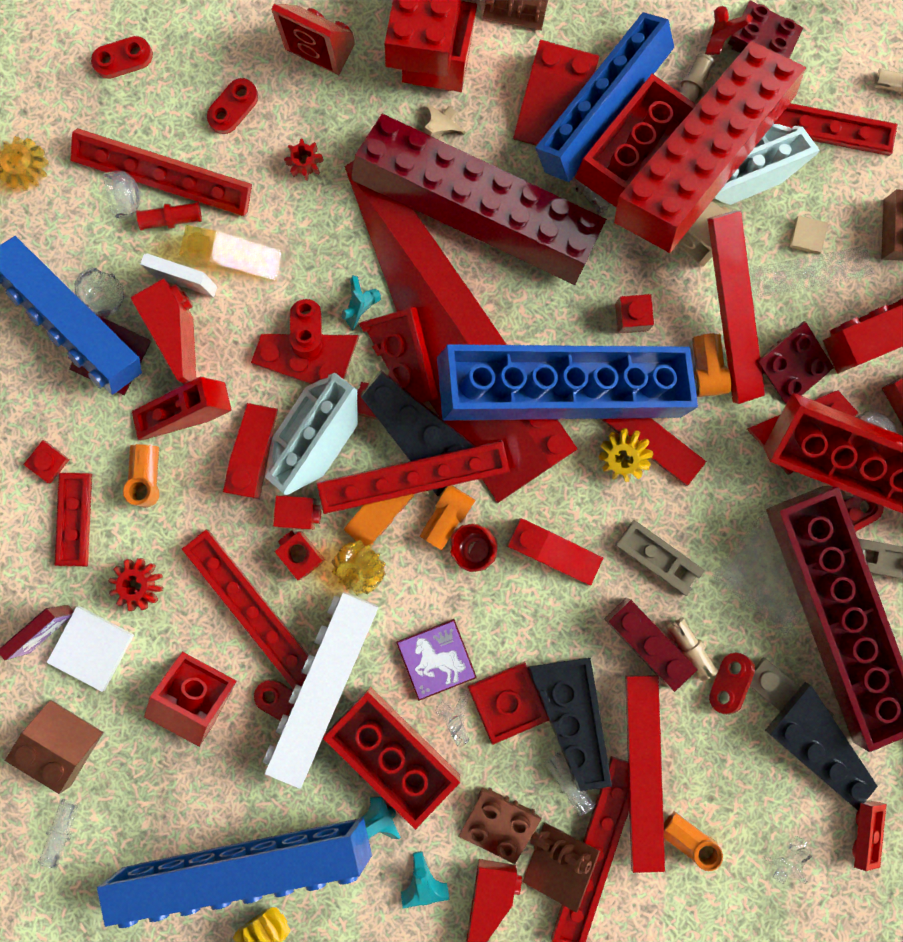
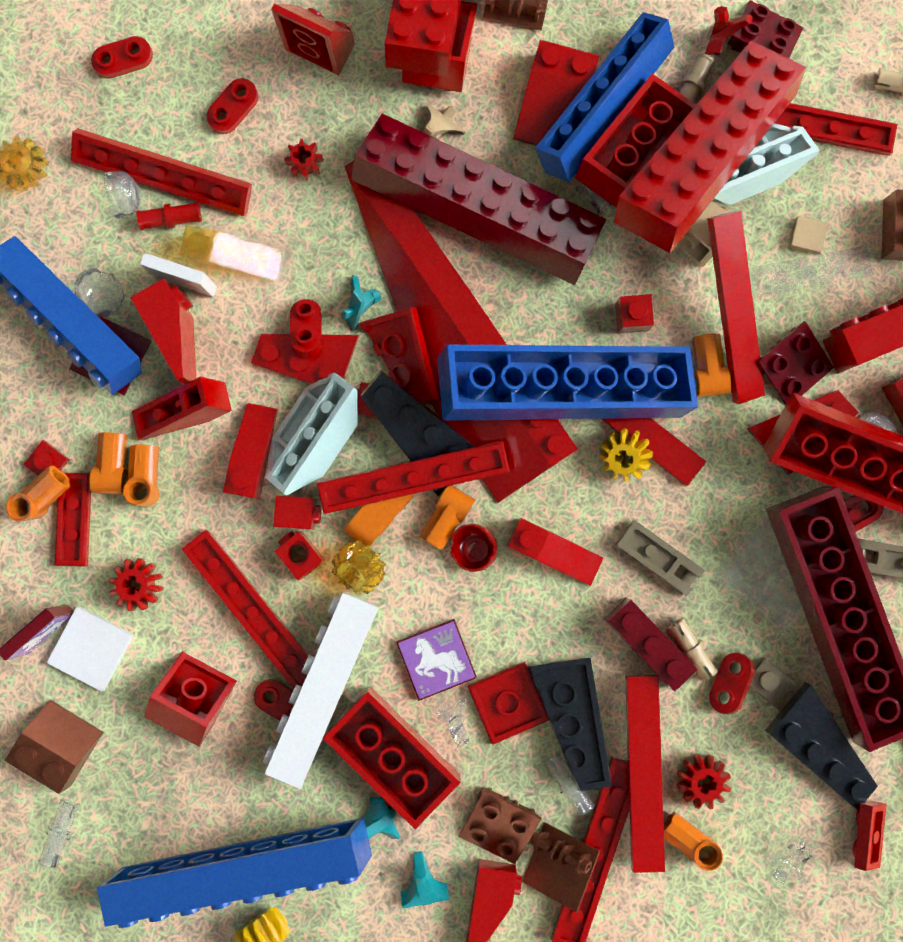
none -> orange piece [6,466,70,522]
none -> orange piece [90,432,128,495]
none -> red gear [676,754,731,809]

